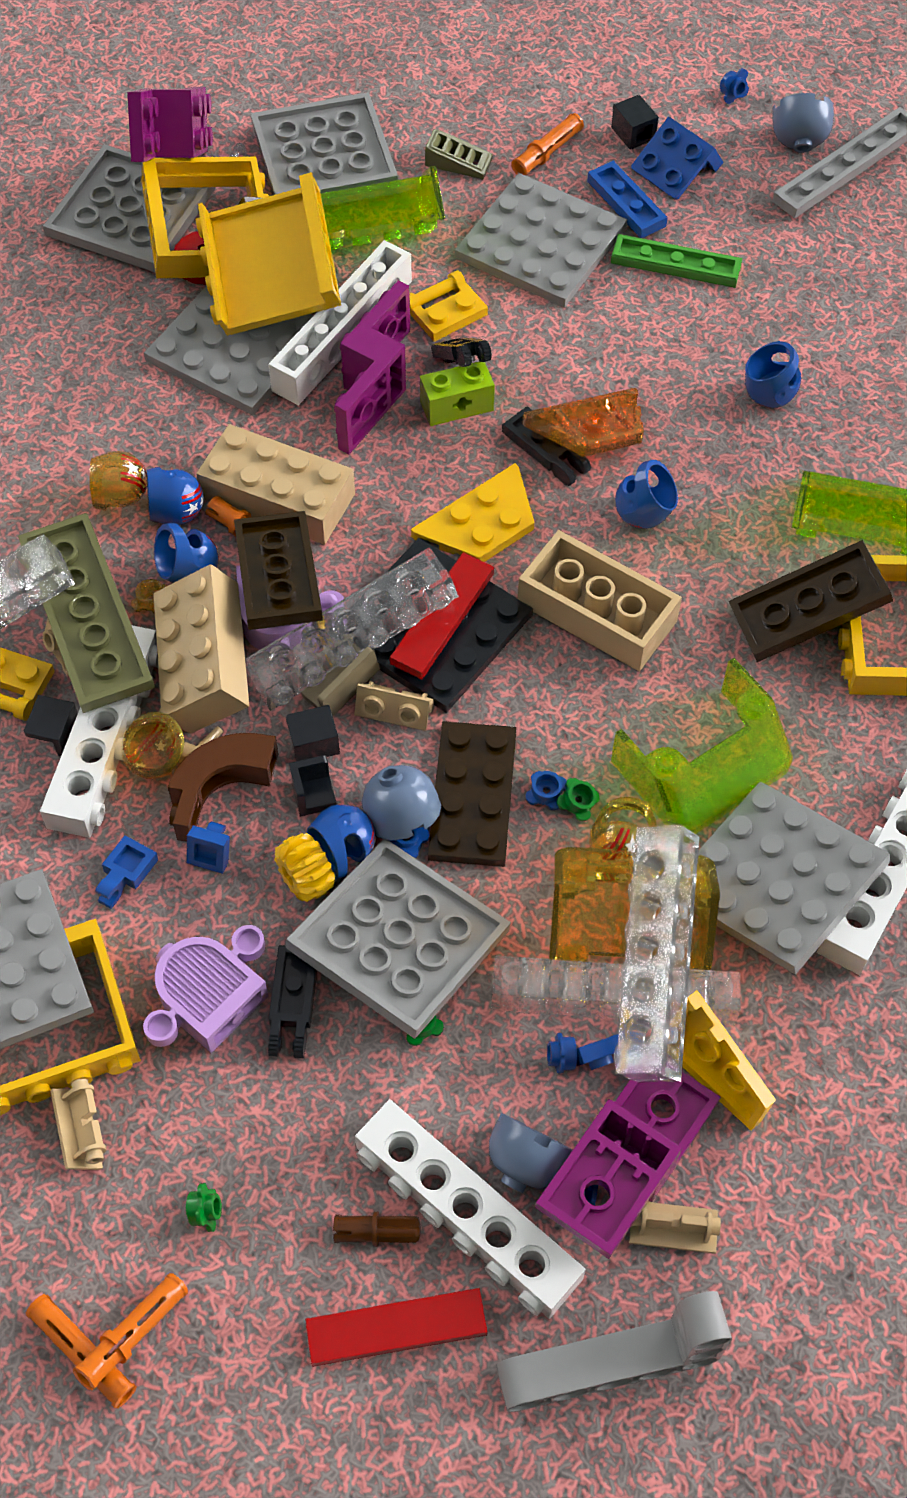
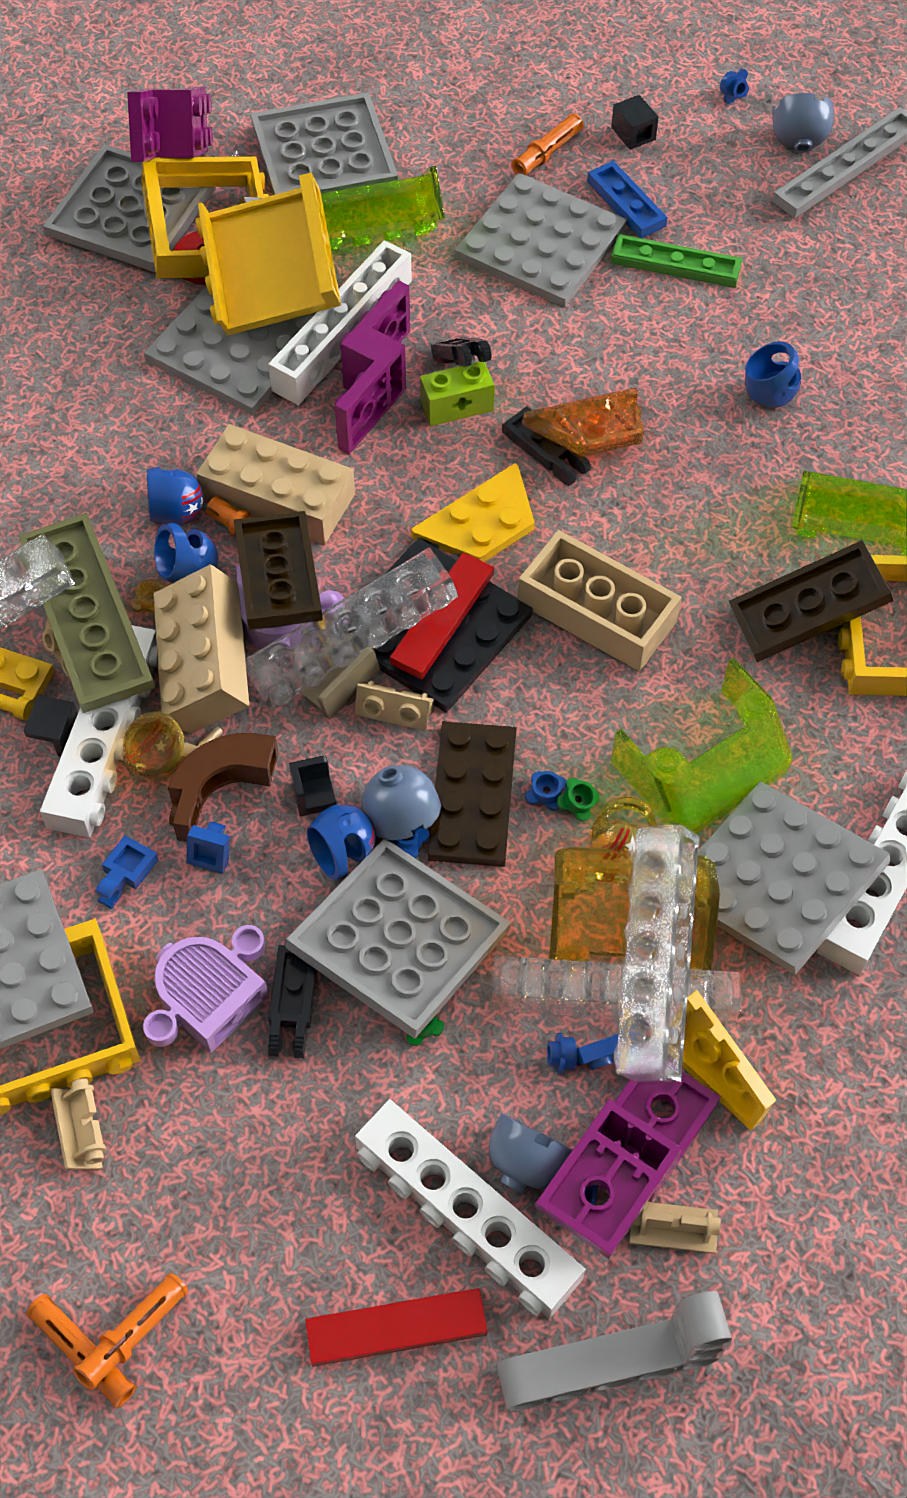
clear yellow helmet [90,451,148,511] -> none
green plate [186,1183,222,1232] -> none
yellow gear [275,833,335,902] -> none
black panel [286,705,340,761] -> none
reddish brown axle [333,1211,421,1247] -> none
yellow plate [409,270,488,342] -> none
olive slope [425,129,493,179] -> none
blue helmet [615,460,678,529] -> none
blue bracket [631,116,724,200] -> none

